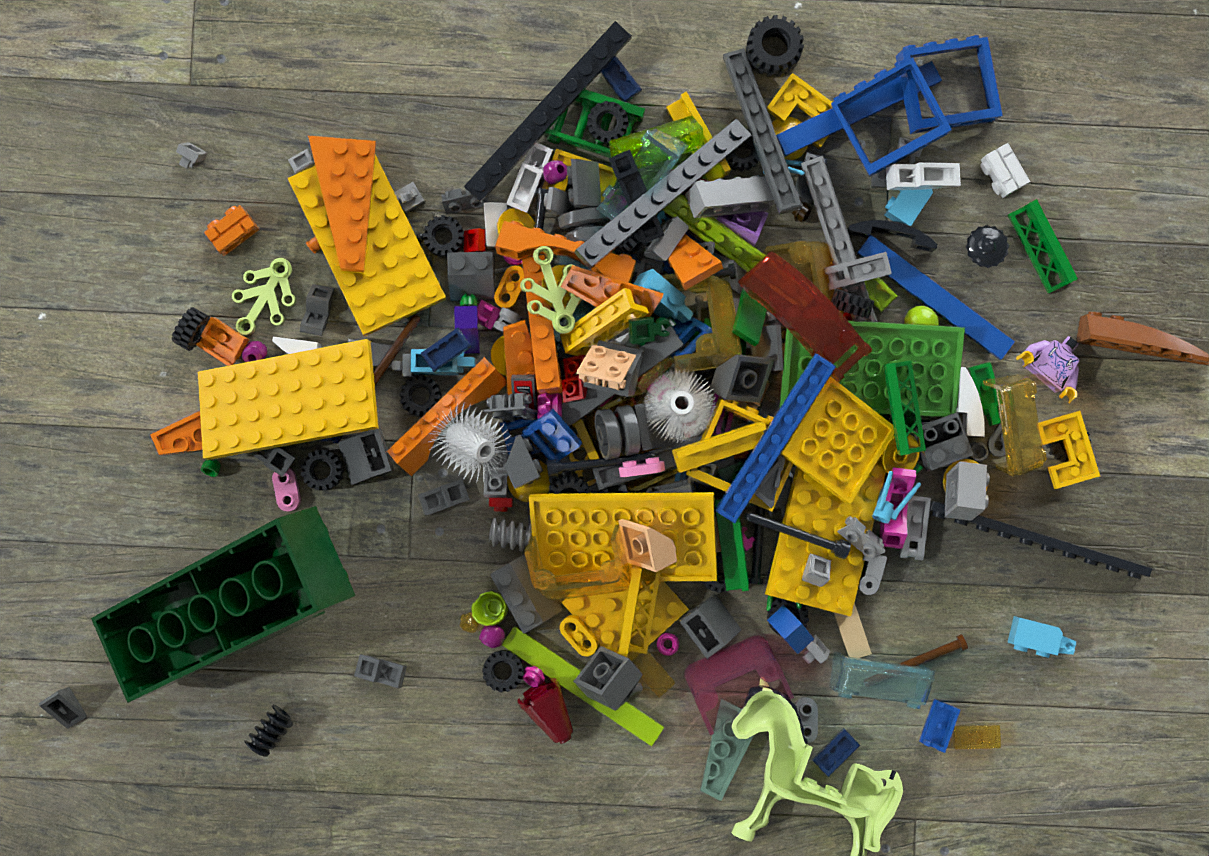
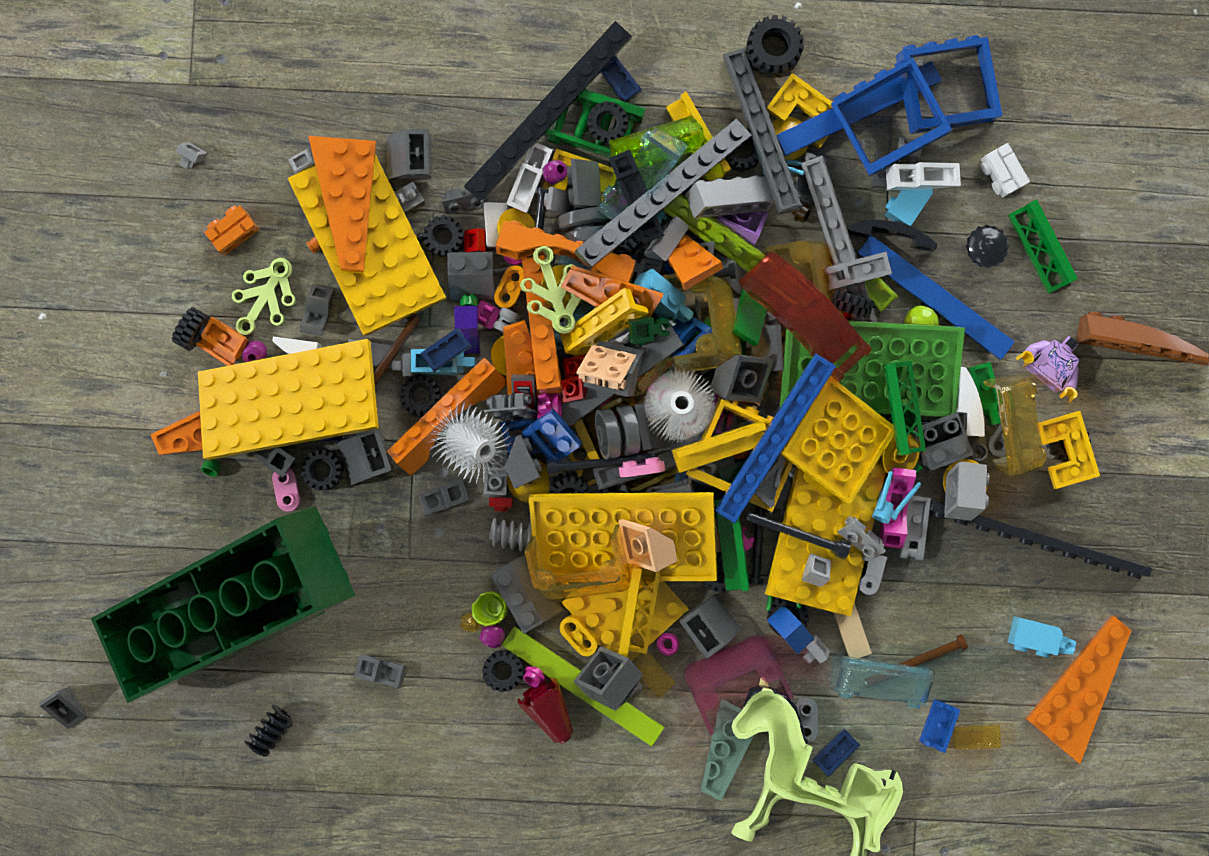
none -> dark grey slope [386,129,432,180]
none -> orange wing [1025,615,1132,764]

